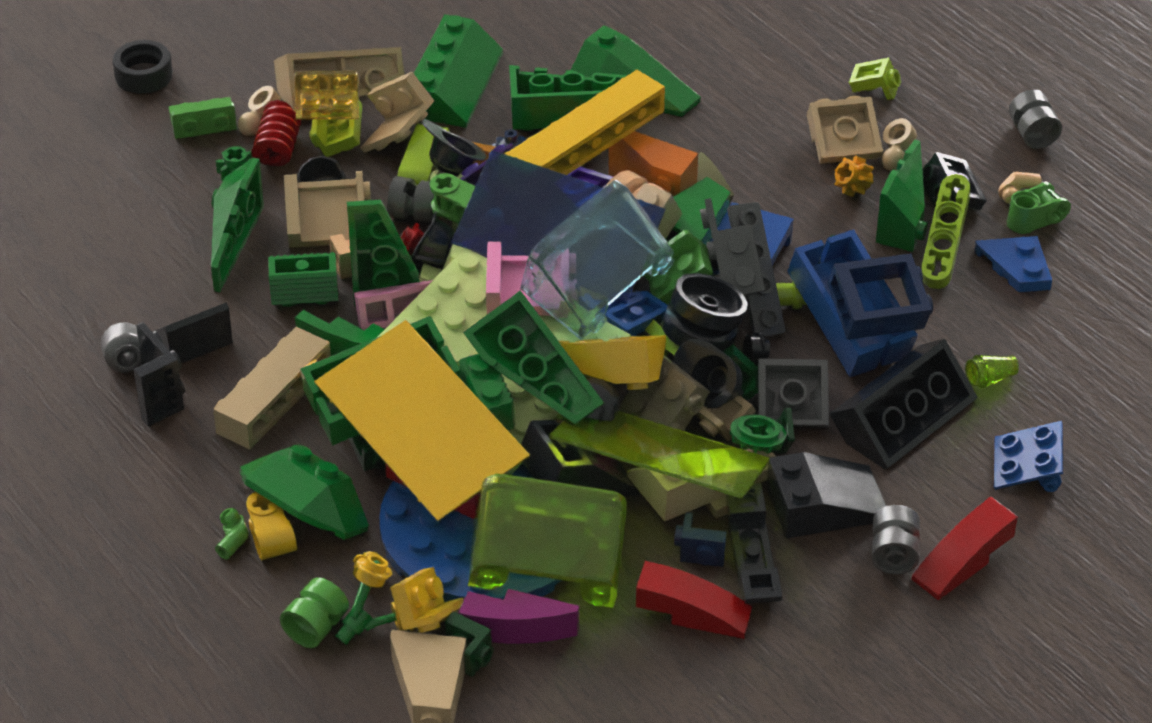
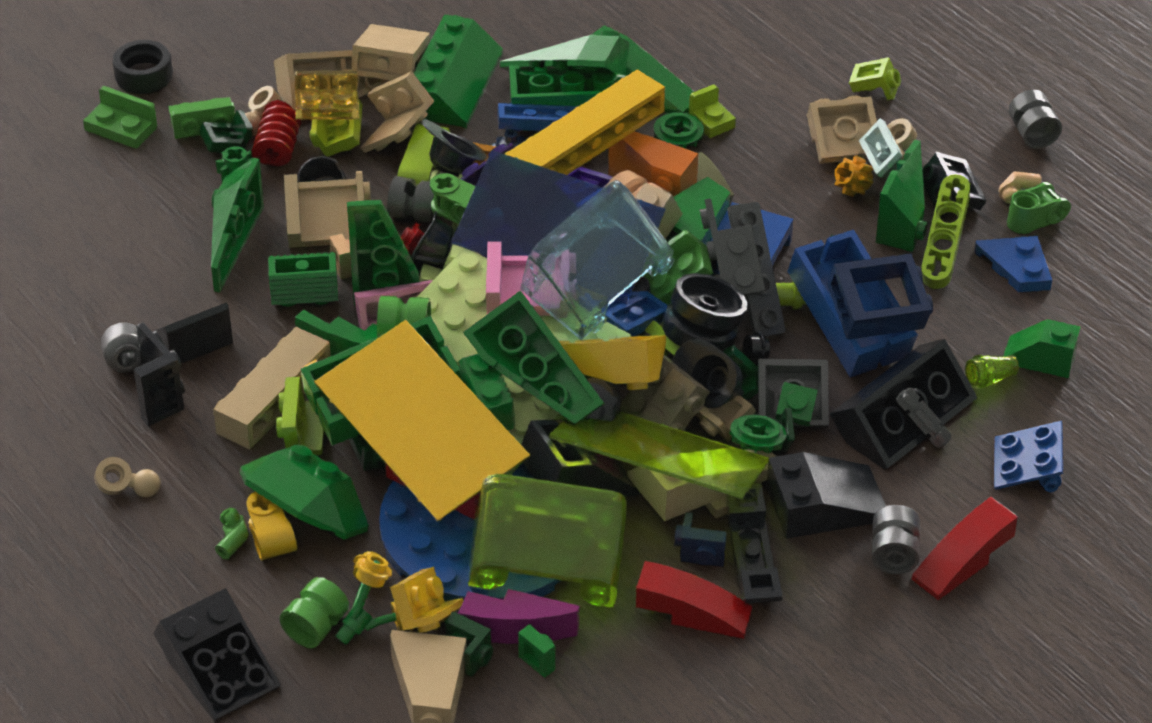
none -> bright green bracket [83,86,157,149]
none -> tan plate [94,457,161,497]
none -> black slope [153,588,281,721]
none -> dark green bracket [199,110,253,153]
none -> lime bracket [276,377,324,455]
none -> tan panel [351,24,430,81]
none -> bright green wheel [377,296,432,337]
none -> blue plate [497,103,579,132]
none -> green wedge [500,31,629,77]
none -> green plate [518,625,556,678]
none -> green gear [654,112,704,148]
none -> lime bracket [689,84,736,138]
none -> green plate [775,382,818,426]
none -> light aqua slope [859,118,902,178]
none -> dark grey axle [896,388,952,448]
none -> green slope [1002,319,1081,378]

